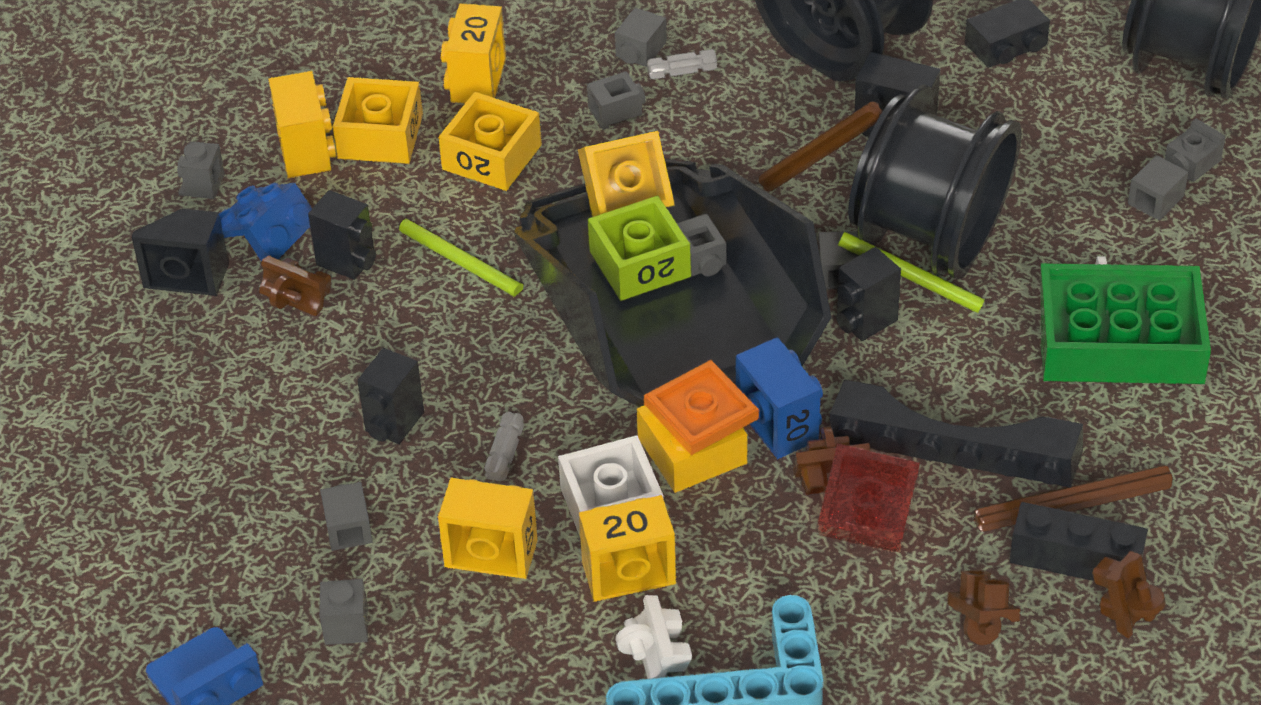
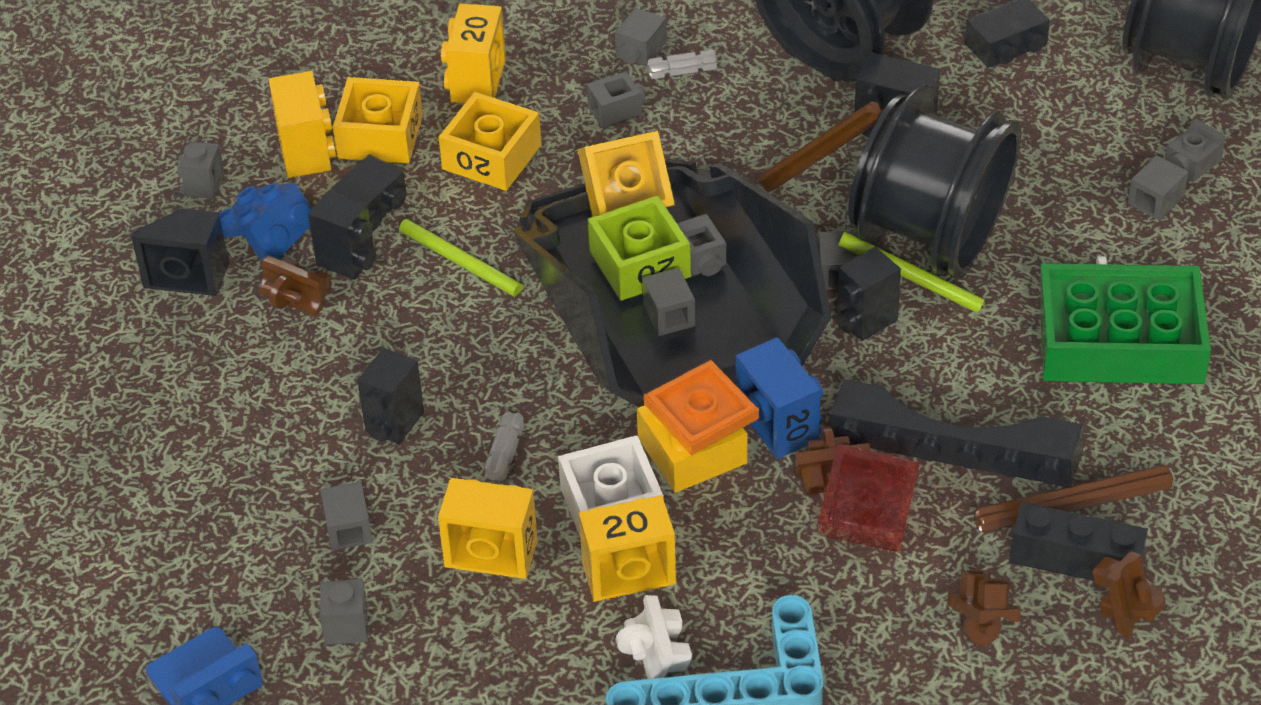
none -> black brick [321,154,407,231]
none -> dark grey brick [642,268,695,336]

